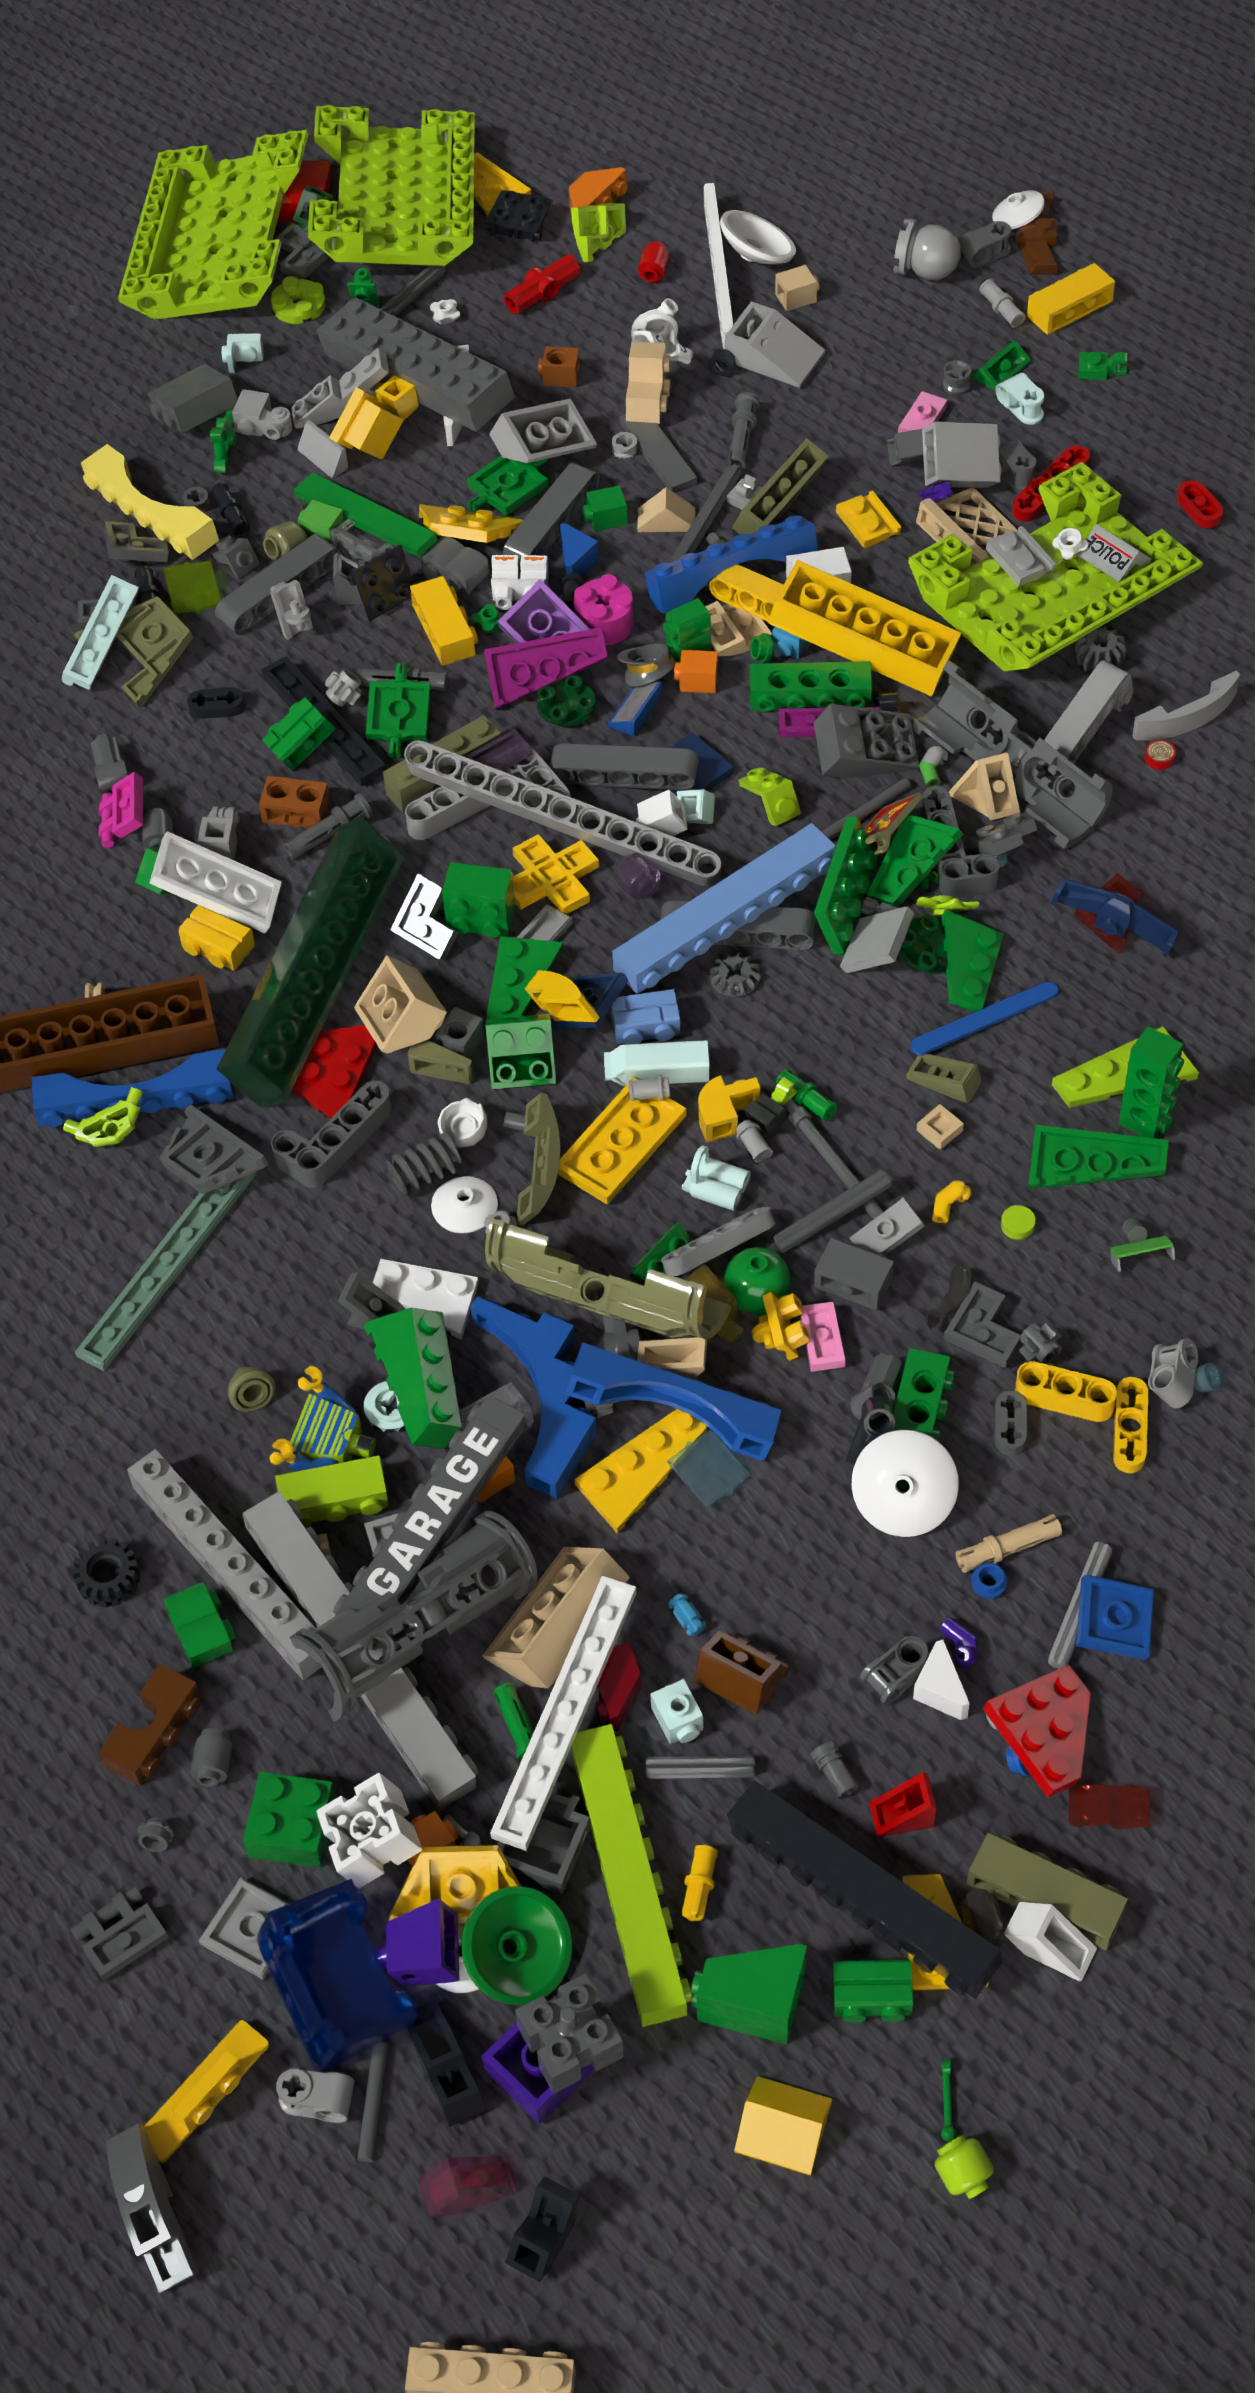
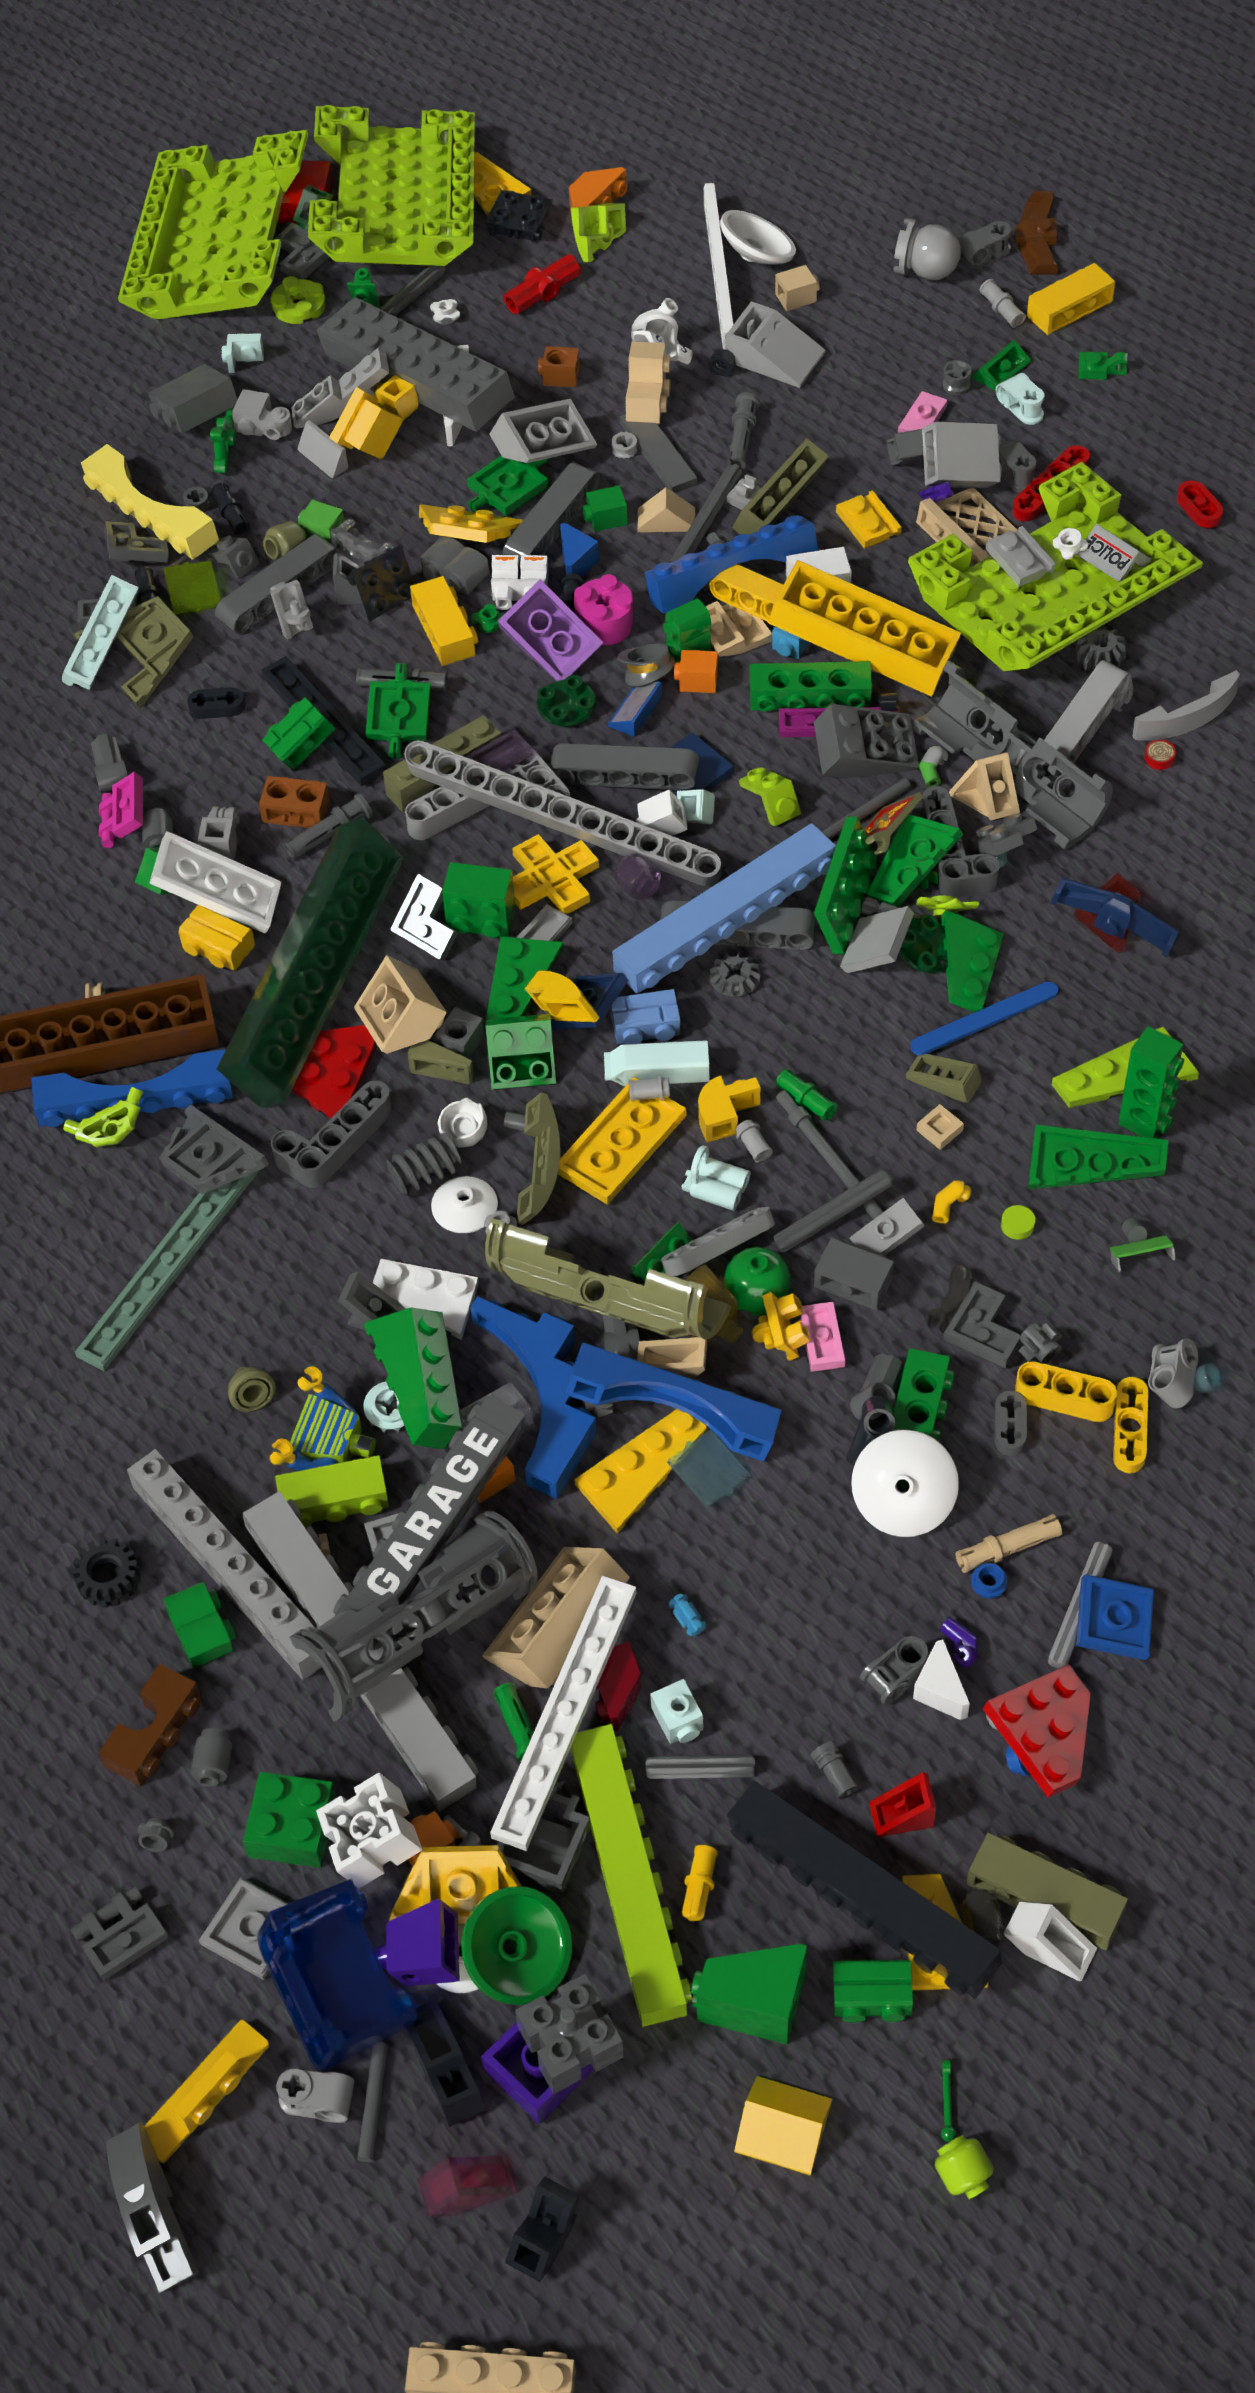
green tile [294,473,438,558] -> none
light grey gear [325,669,362,707] -> none
magenta wing [484,627,608,710] -> none
red brick [638,242,669,282] -> none
reddish brown brick [694,1630,791,1715] -> none
pearl dark grey piece [744,1077,797,1137] -> none
green plate [750,633,775,663] -> none
white dish [992,190,1045,229] -> none
clear red slope [1069,1785,1150,1829] -> none

